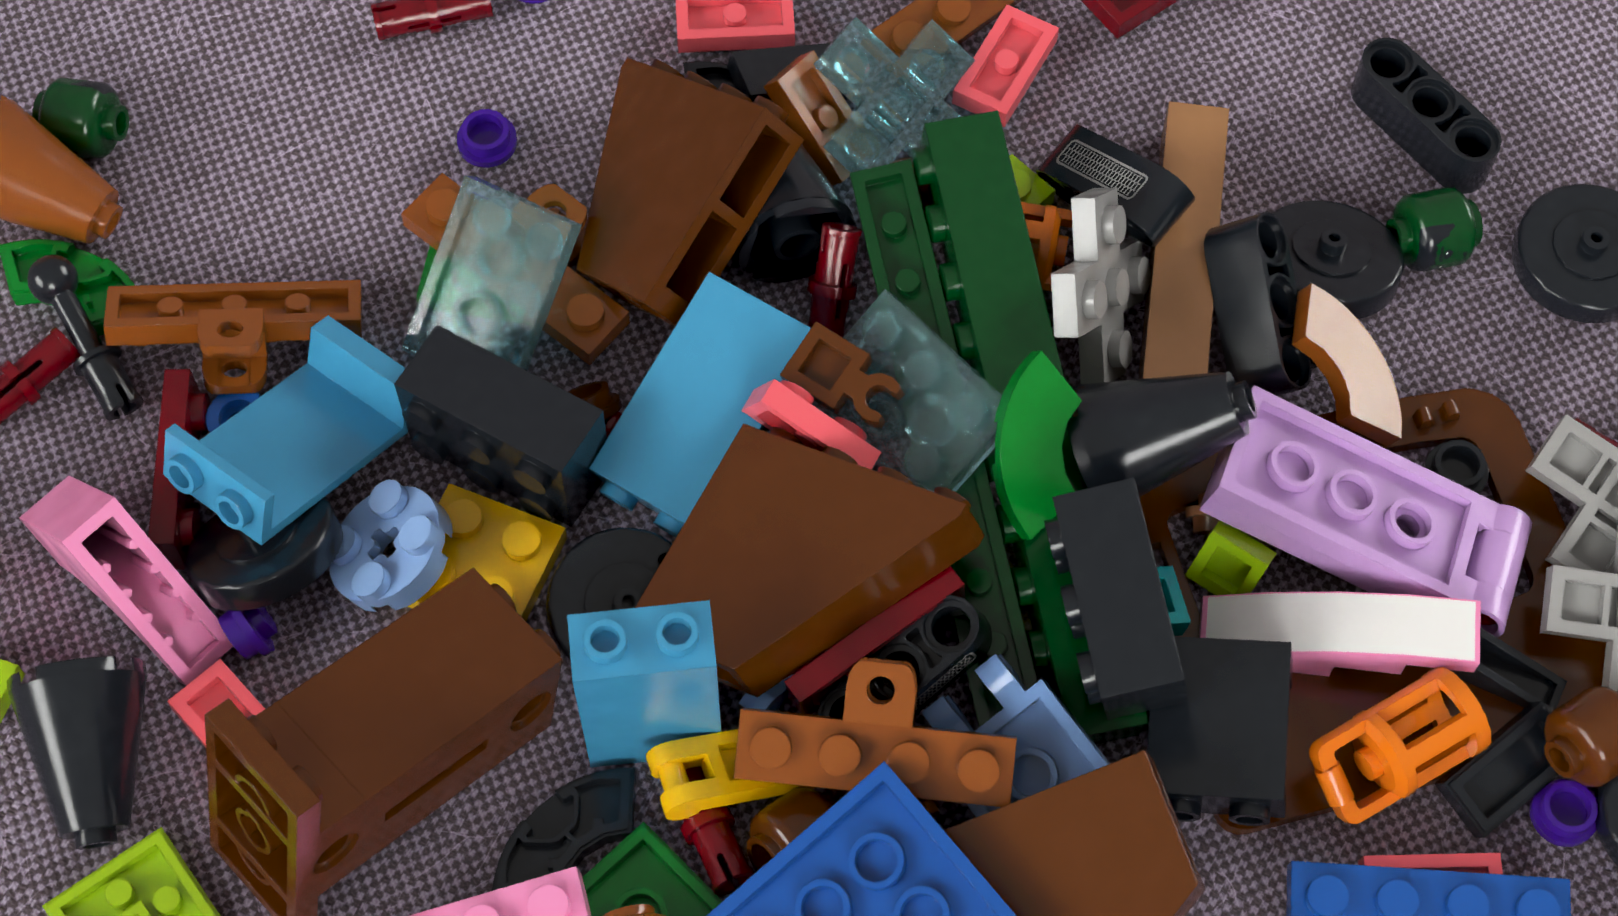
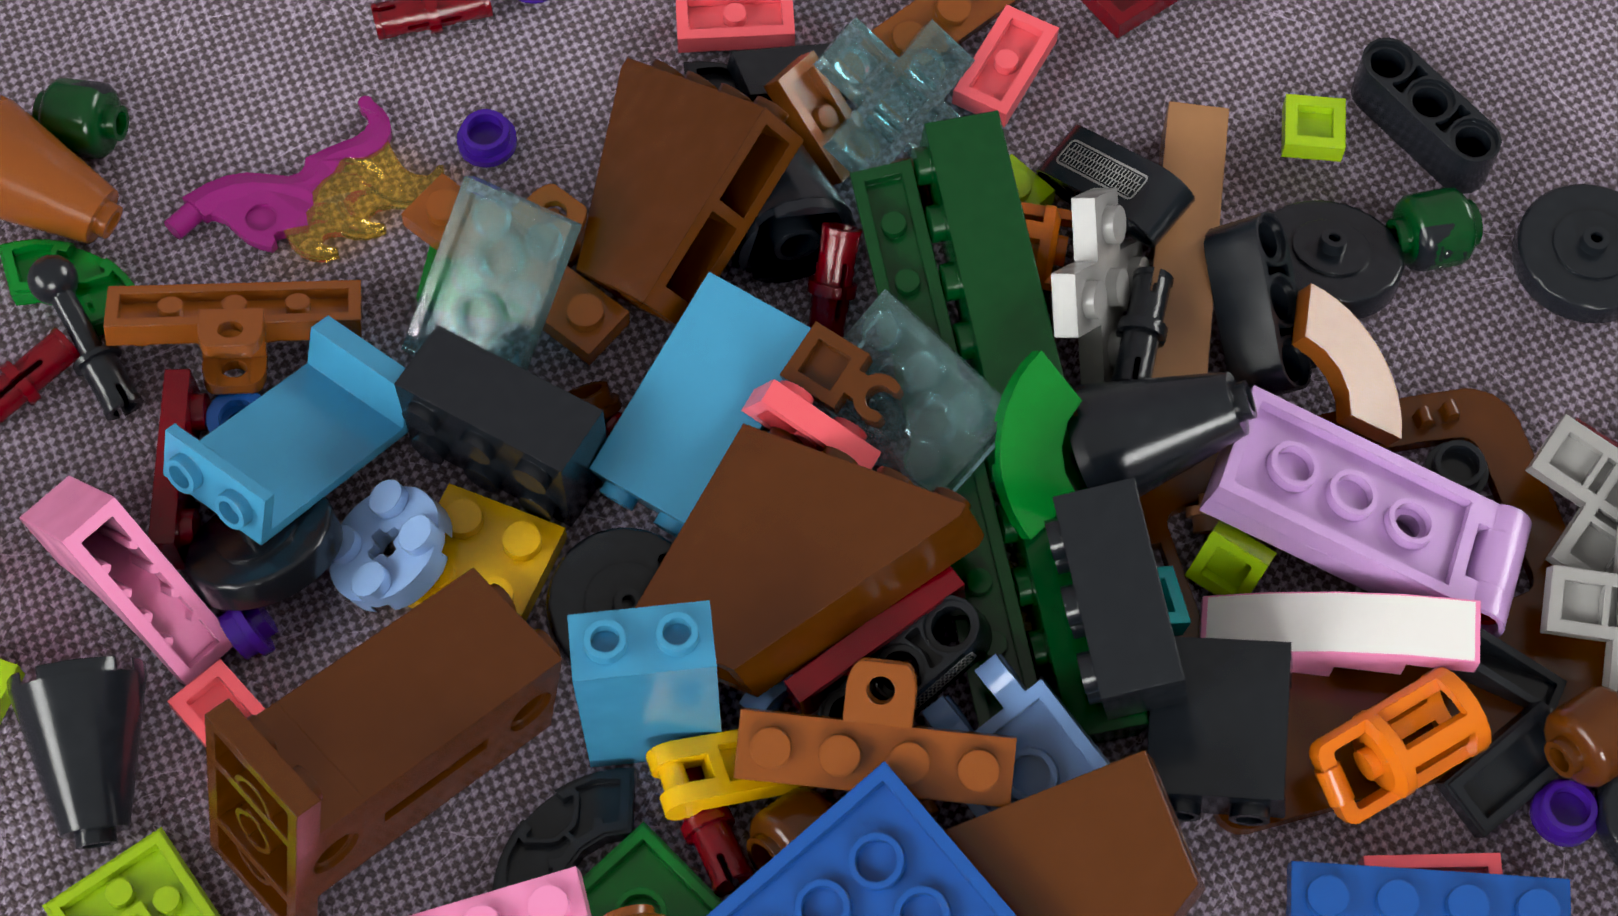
none -> piece [164,96,444,263]
none -> black pin [1110,266,1174,382]
none -> lime plate [1281,94,1346,162]

